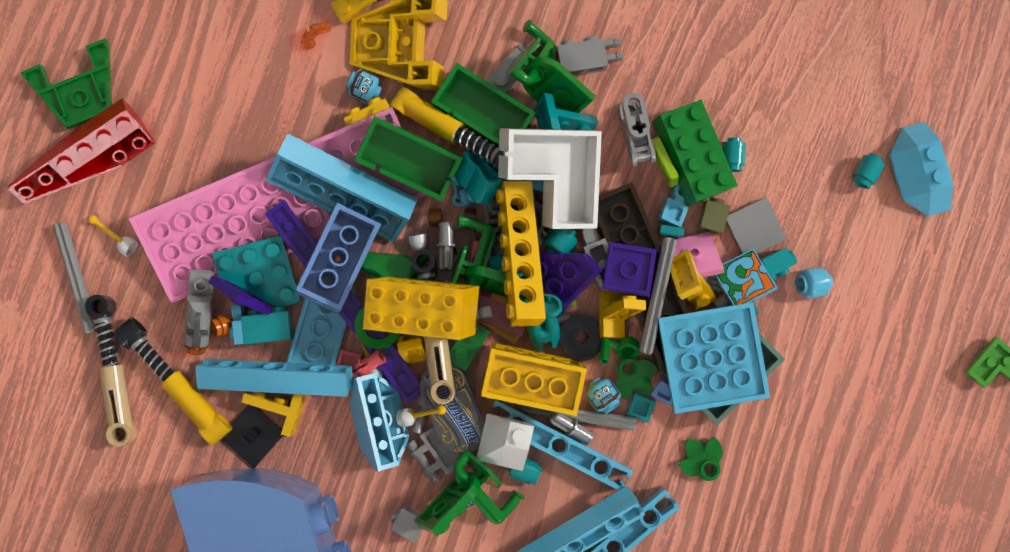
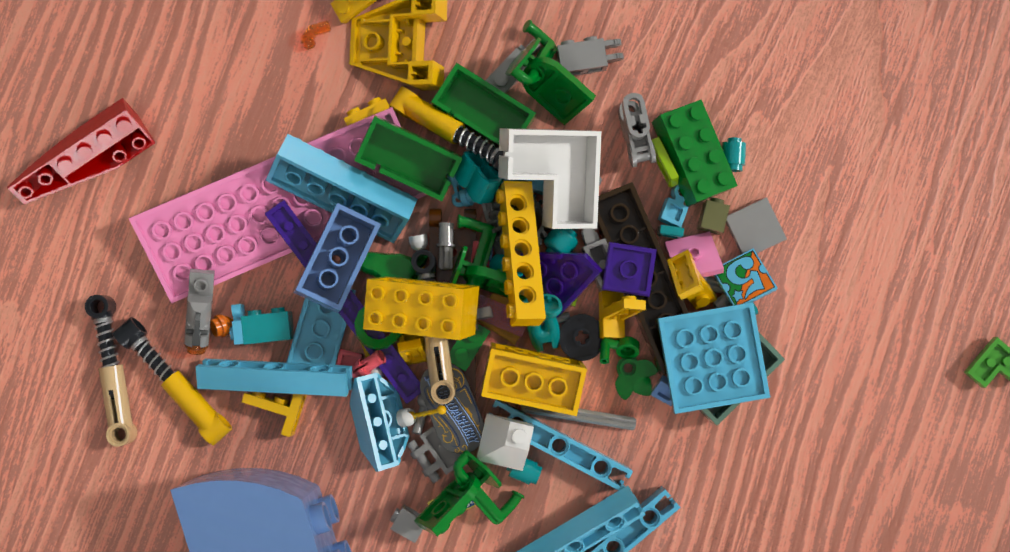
green wing [21,38,112,129] -> none
light grey axle [53,222,97,334] -> none
hinge [88,215,138,257] -> none
dark purple plate [208,275,272,315] -> none
teal plate [212,234,302,308] -> none
black piece [221,404,283,468] -> none
medium azure head [345,69,382,104] -> none
teal bracket [534,93,599,131] -> none
light grey axle [550,412,594,445] -> none
medium azure head [586,378,621,414] -> none
teal tile [625,392,656,423] -> none
light grey axle [639,237,677,355] -> none
green plate [679,437,723,481] -> none
teal brick [760,248,797,281] -> none
medium azure head [795,267,833,299] -> none
teal brick [852,153,885,189] -> none
medium azure wedge [889,122,954,217] -> none

